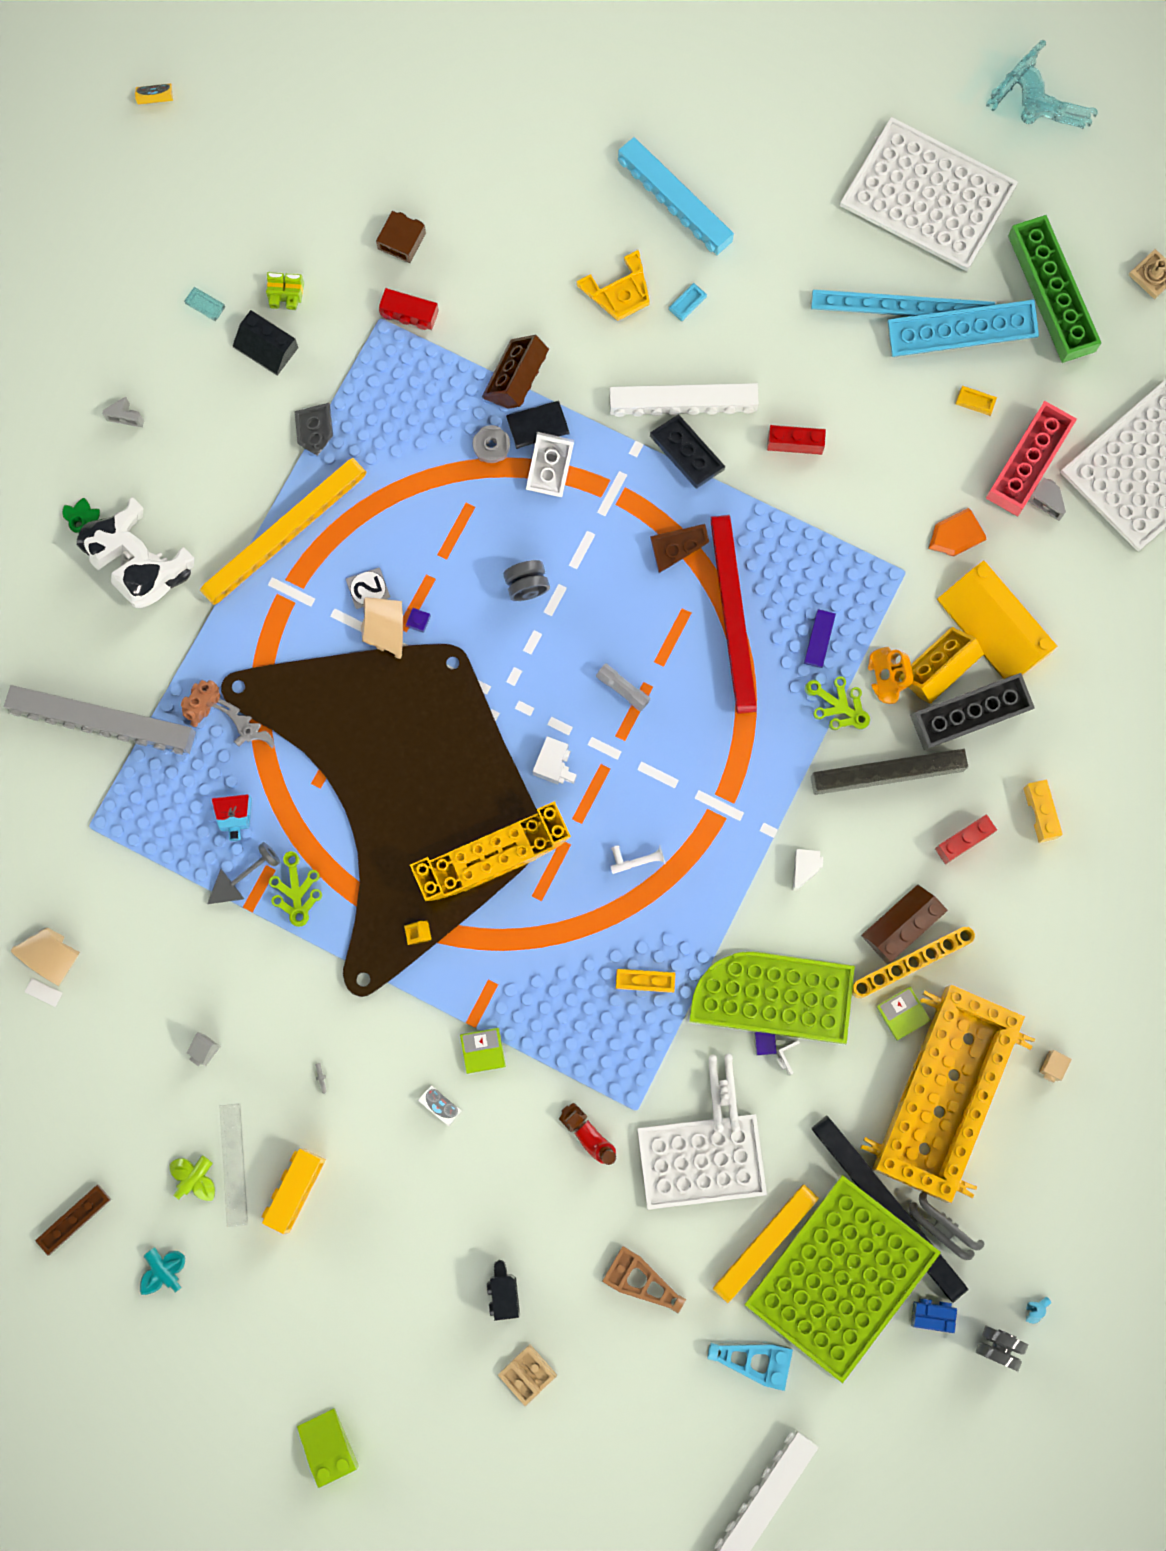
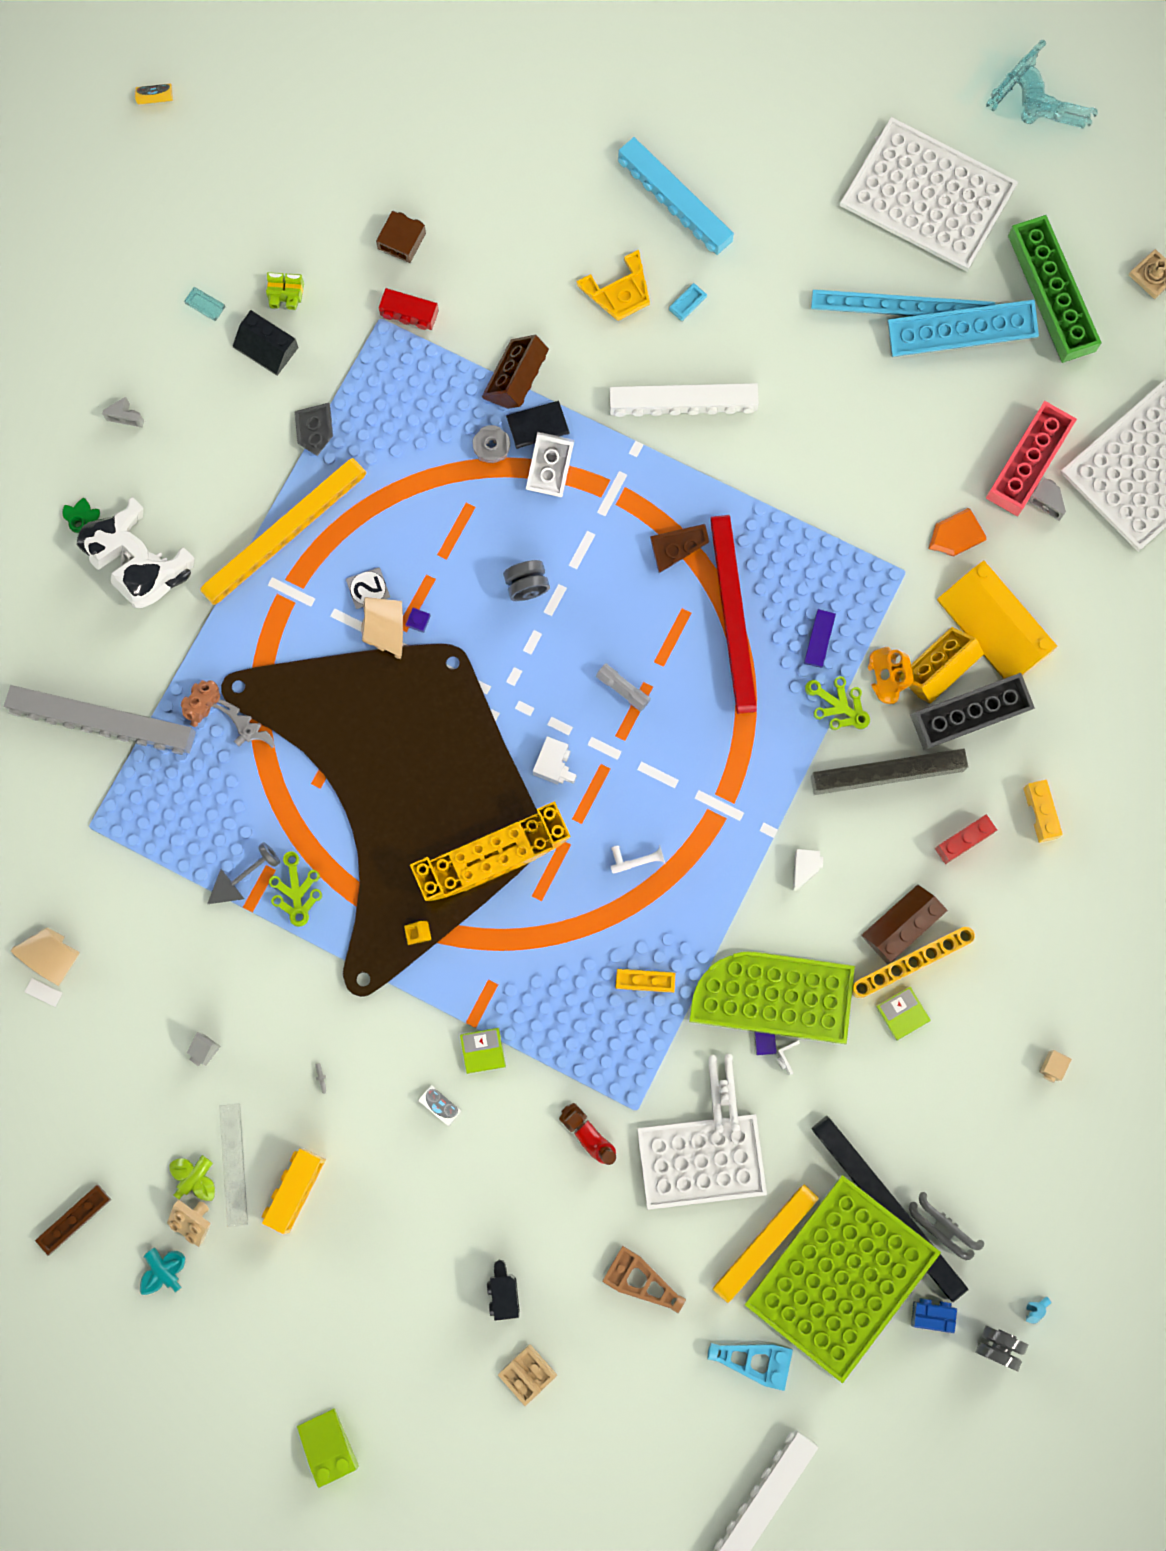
torso [212,794,252,841] -> none
black plate [650,414,726,489] -> none
red brick [767,425,826,455] -> none
yellow piece [860,985,1035,1203] -> none
yellow tile [956,386,997,416] -> none
none -> tan plate [167,1200,211,1247]

